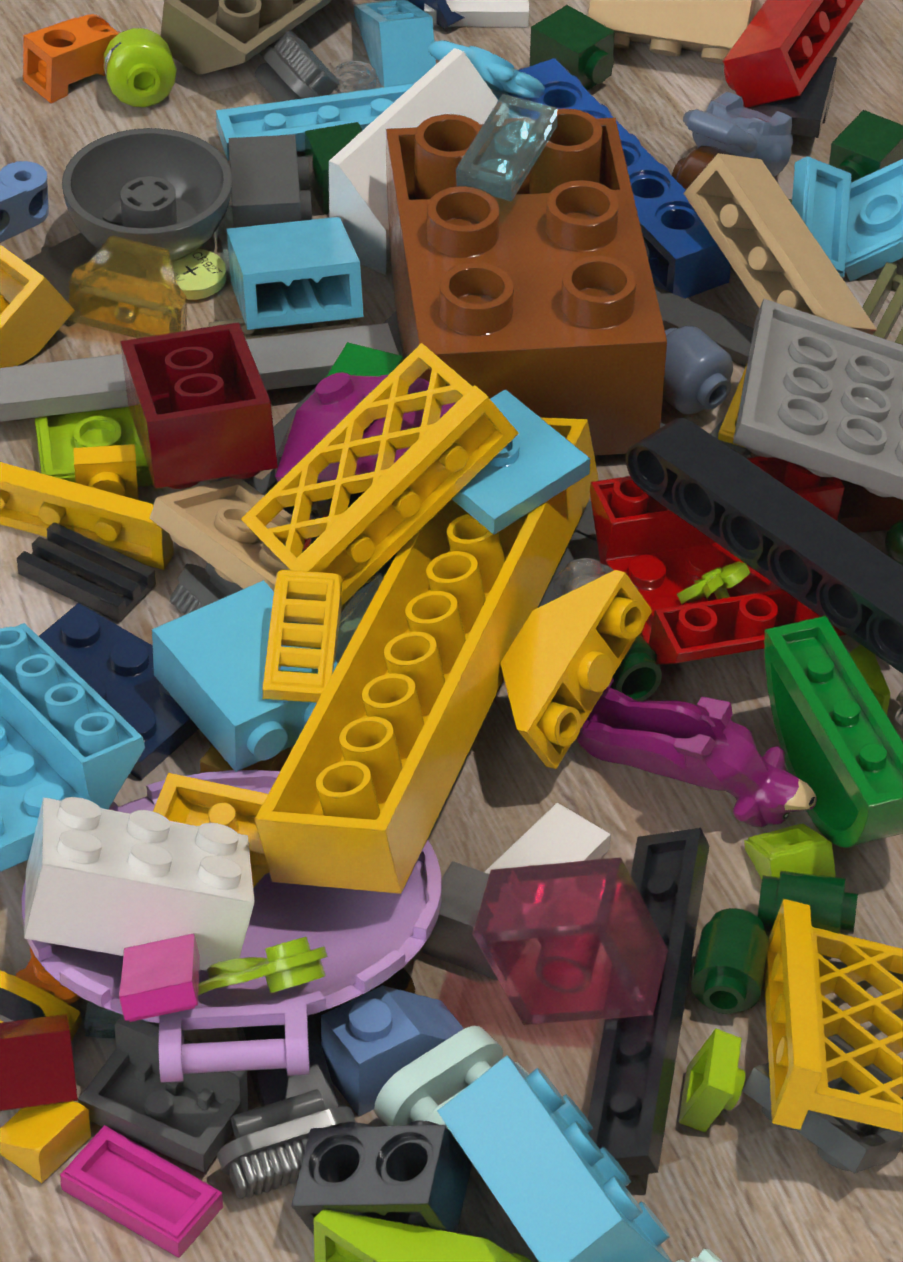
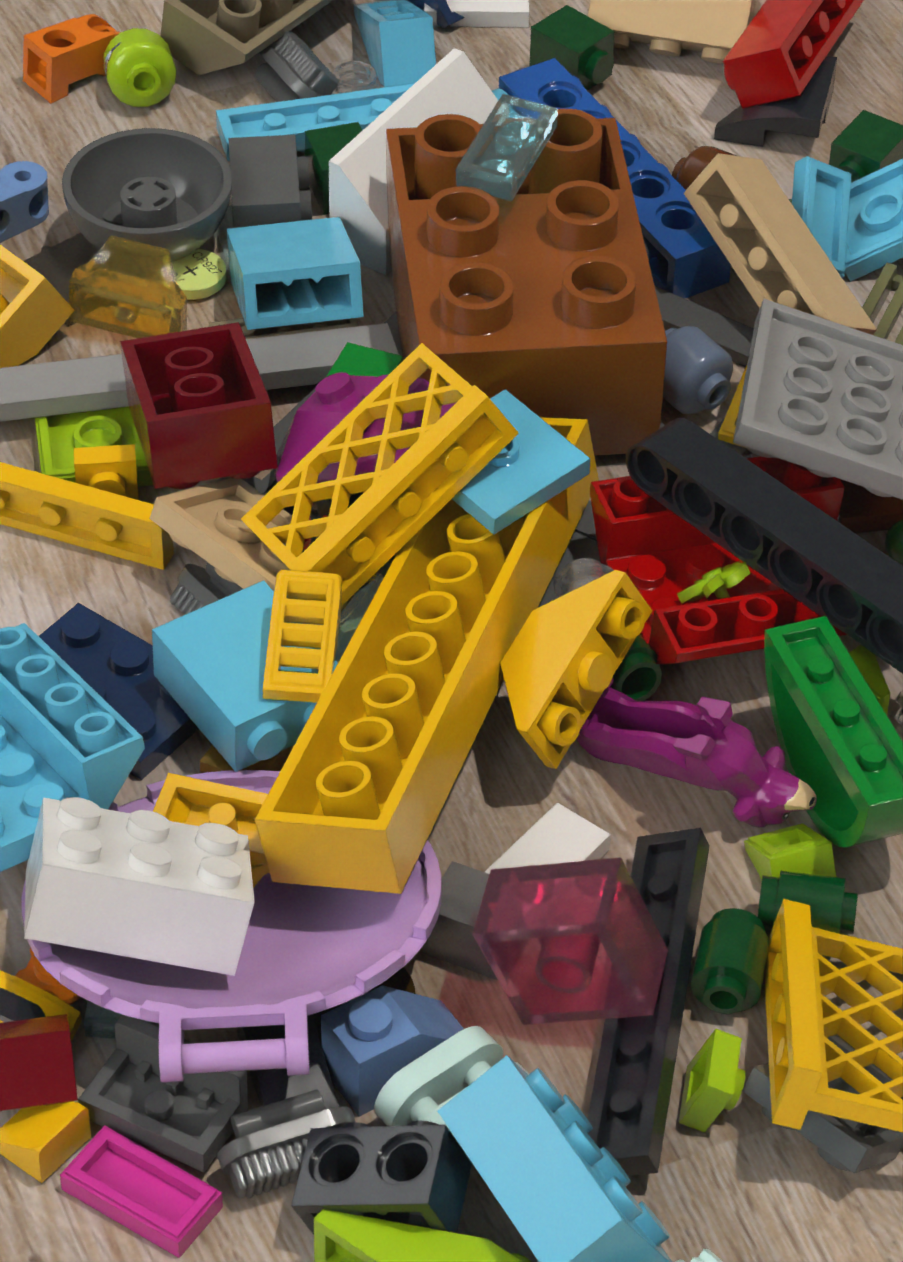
black tile [17,522,156,622] -> none
dark pink tile [119,933,200,1022] -> none
lime plate [198,936,328,996] -> none
medium azure piece [428,40,545,98] -> none
sand blue piece [683,92,793,176] -> none

